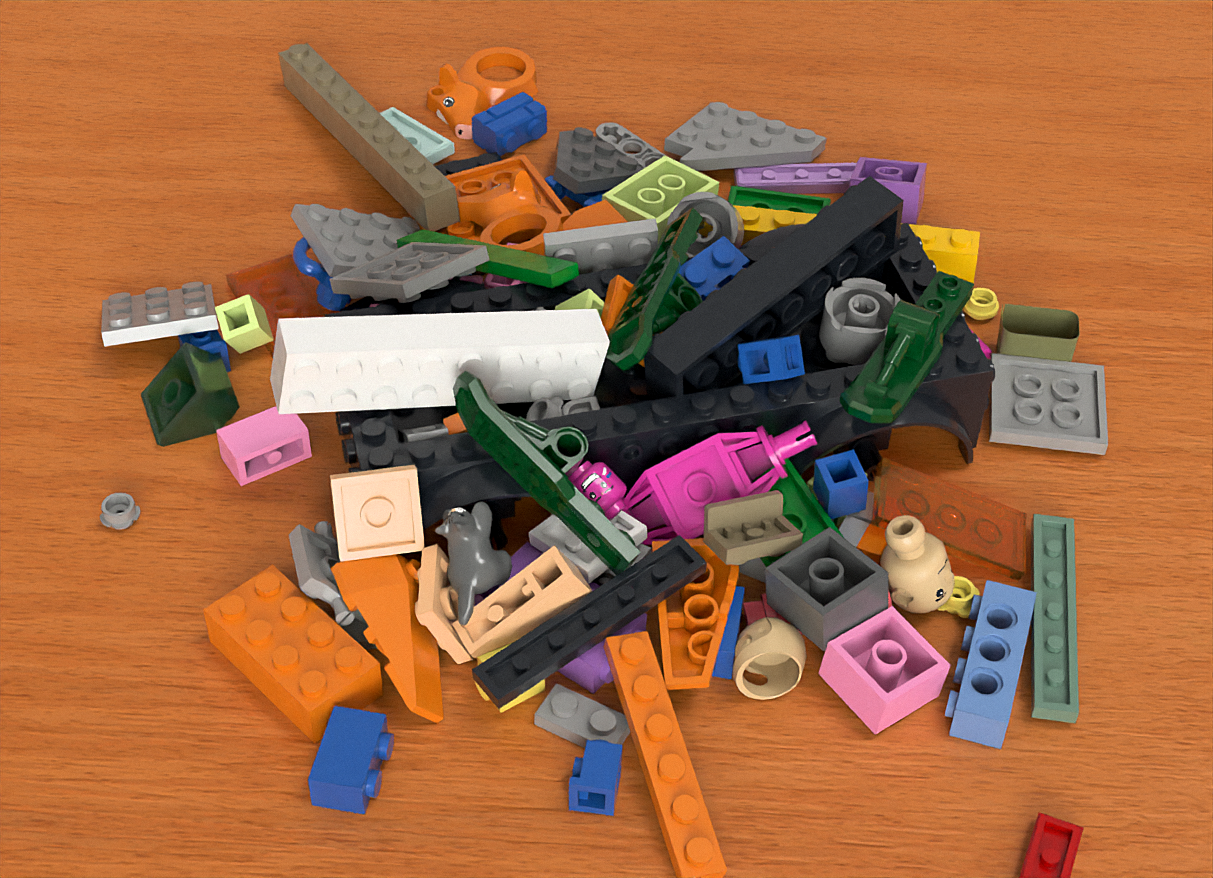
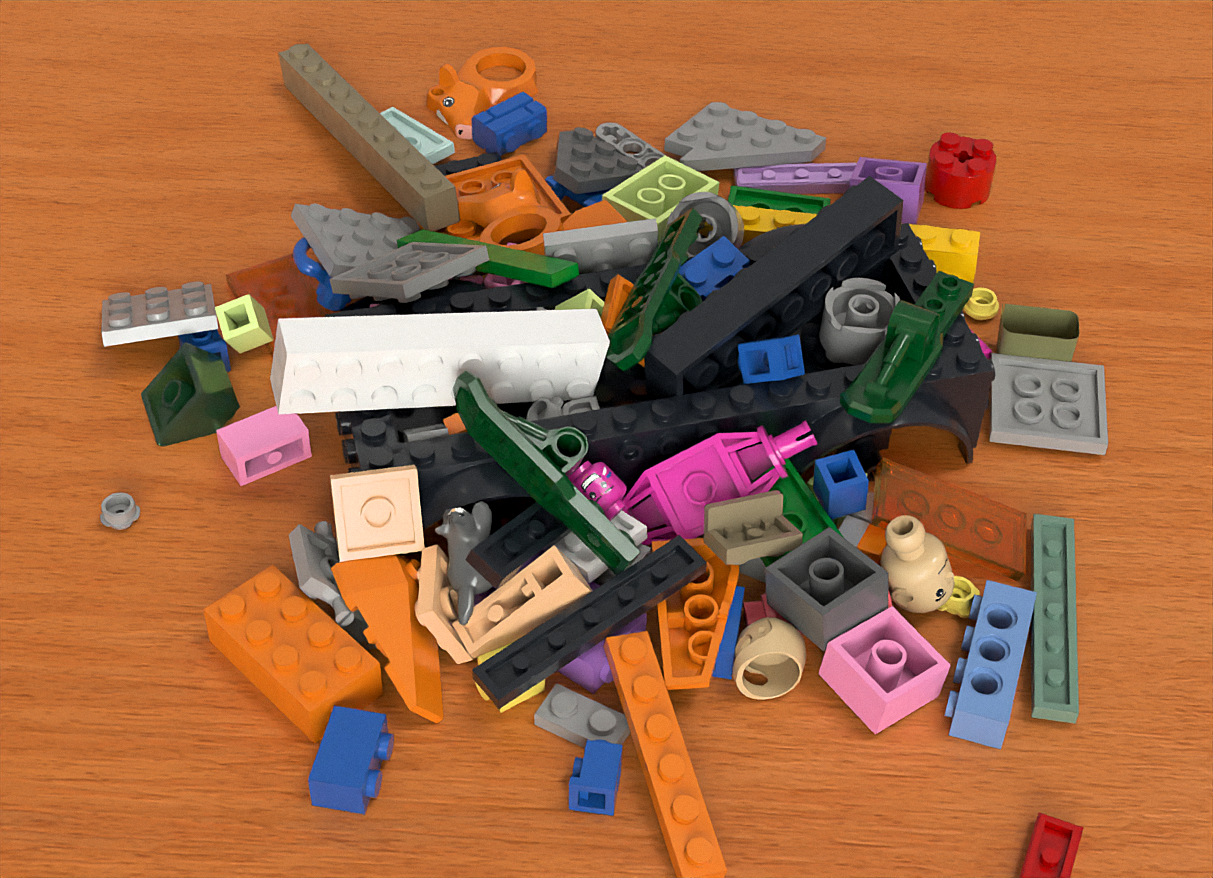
none -> black plate [465,502,571,589]
none -> red brick [924,132,997,209]

